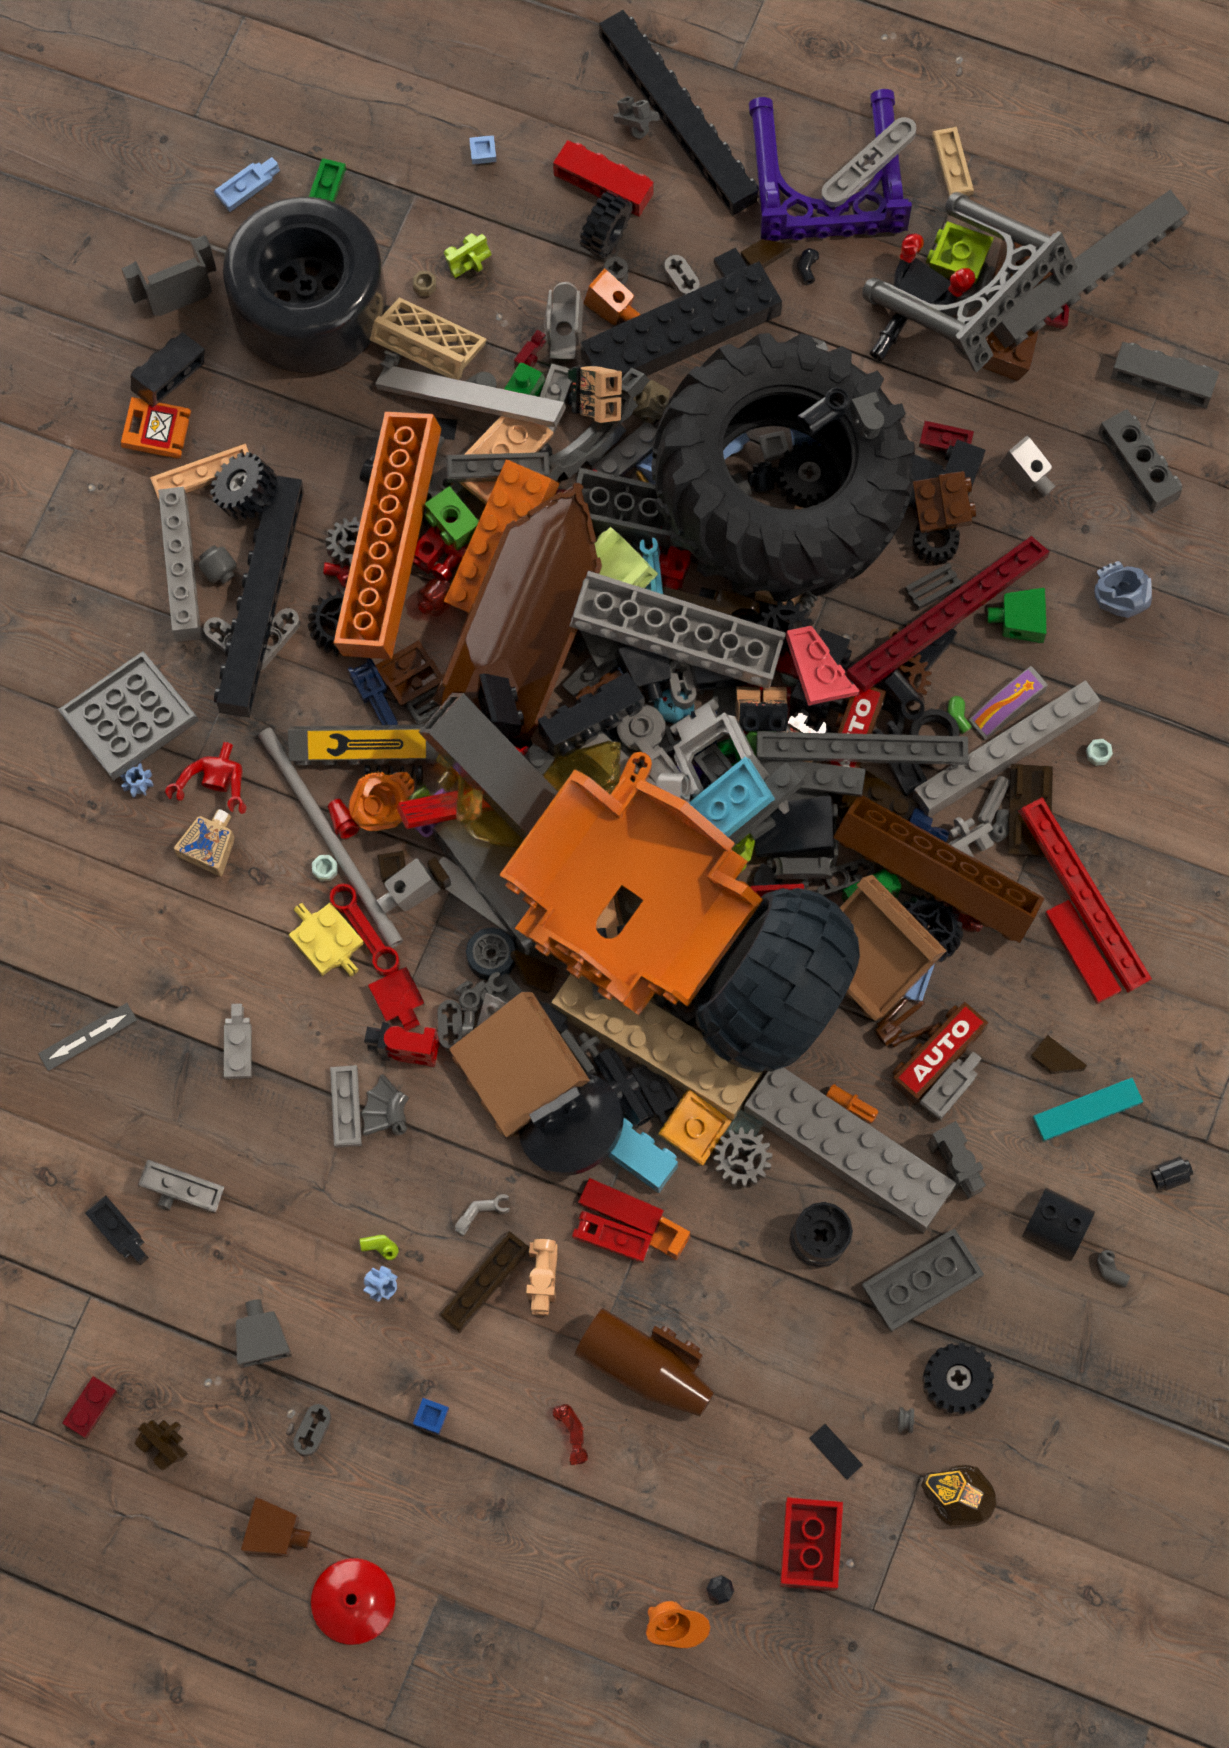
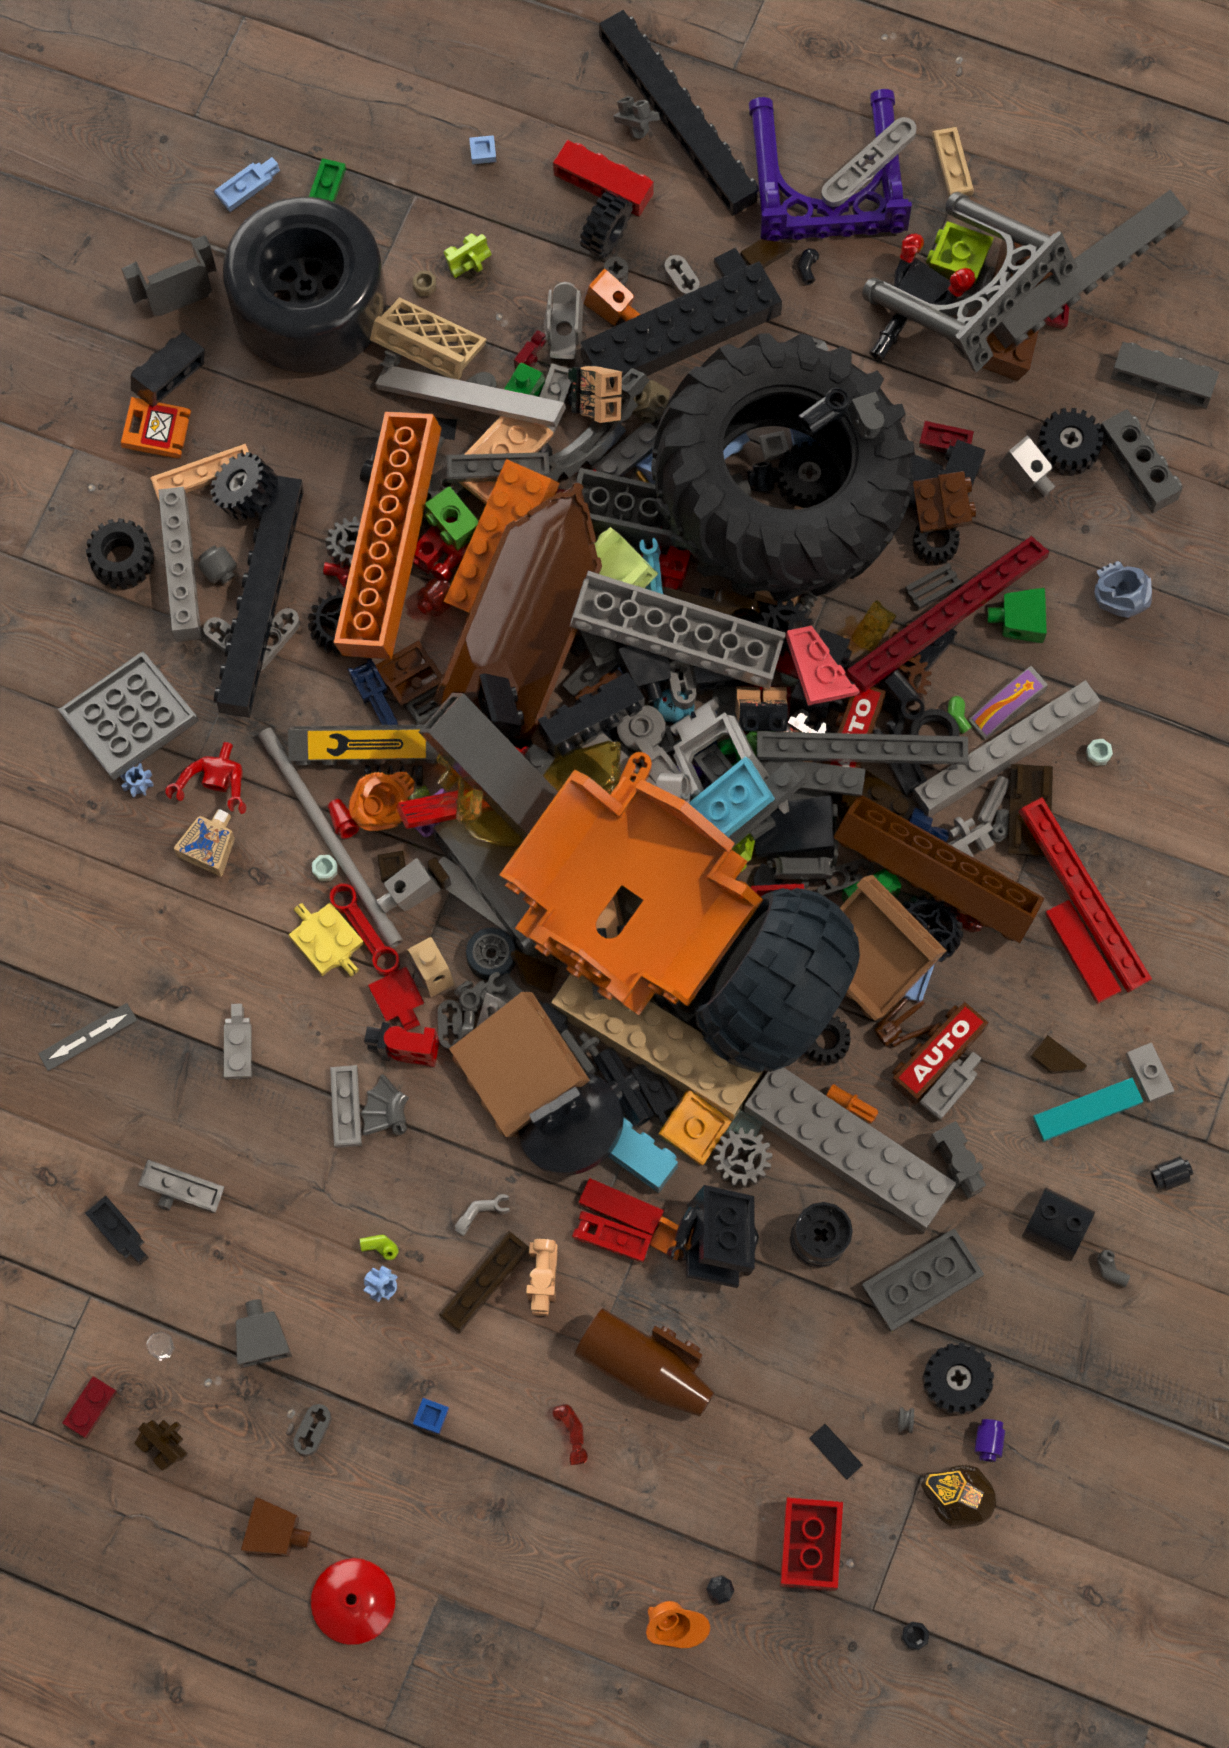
none -> black tyre [86,518,154,589]
none -> clear tile [146,1331,175,1360]
none -> tan torso [407,937,454,998]
none -> black torso [667,1185,759,1288]
none -> black tyre [805,1016,851,1066]
none -> clear yellow hips [852,600,897,652]
none -> black tile [901,1622,929,1651]
none -> dark purple brick [974,1419,1005,1462]
none -> black bush [1037,407,1103,476]
none -> light grey plate [1126,1042,1174,1103]

